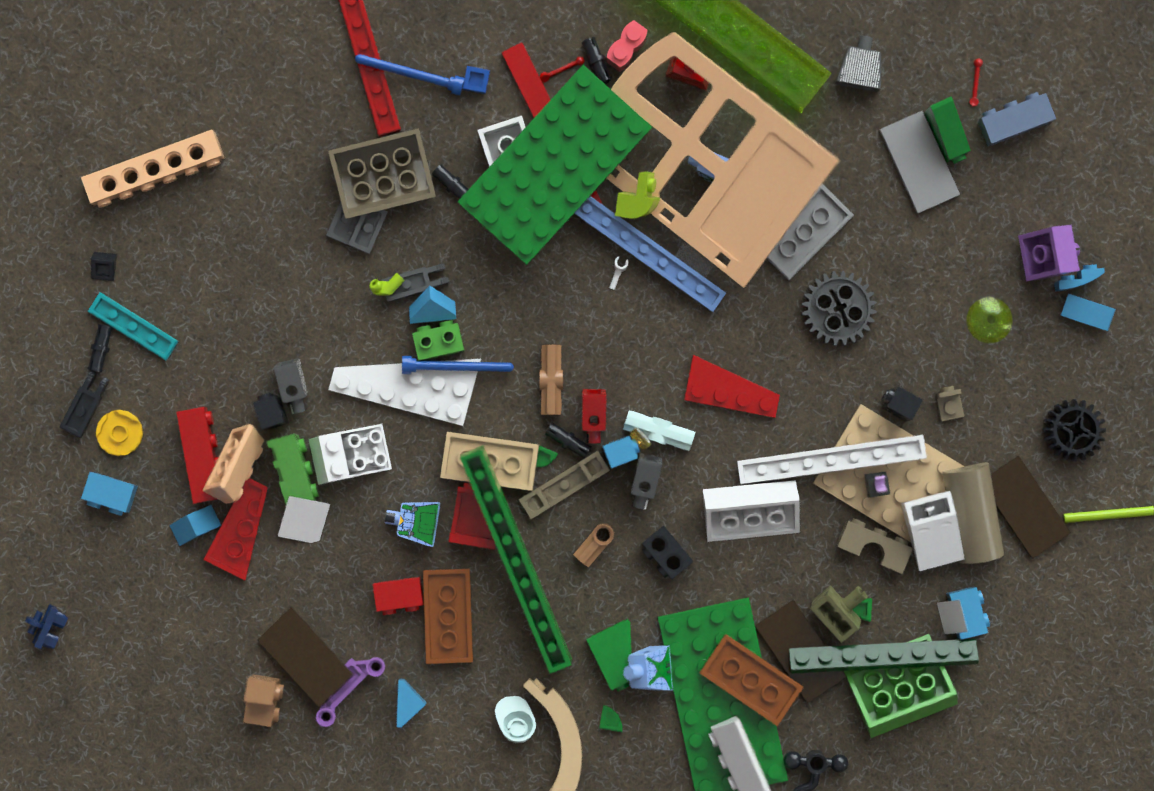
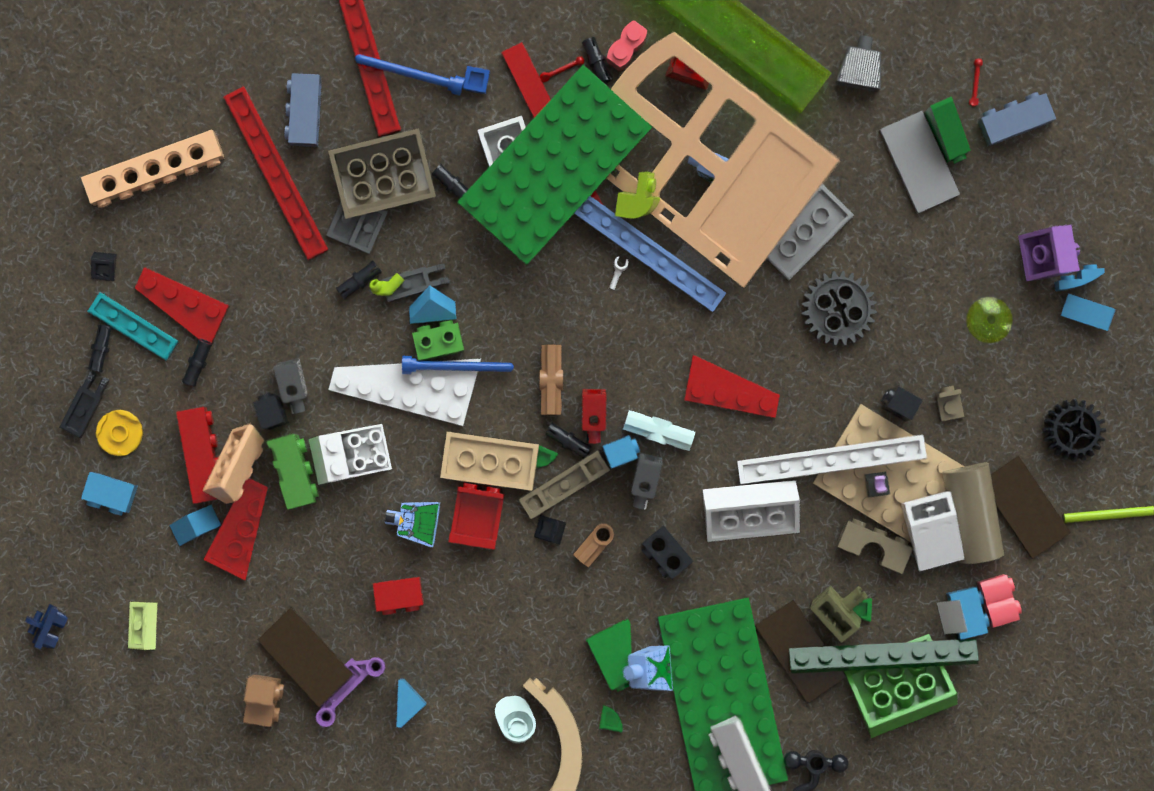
white sticker [278,496,330,543] -> none
dark orange plate [423,568,473,664] -> none
green brick [460,445,572,673] -> none
clear yellow tile [630,427,652,450] -> none
dark orange plate [699,634,803,726] -> none
none -> yellowish green slope [128,602,157,650]
none -> red wing [135,267,229,343]
none -> black pin [182,338,213,387]
none -> red tile [224,86,329,260]
none -> sand blue brick [285,73,322,147]
none -> black pin [336,260,382,300]
none -> black slope [534,515,566,545]
none -> coral brick [977,574,1022,628]

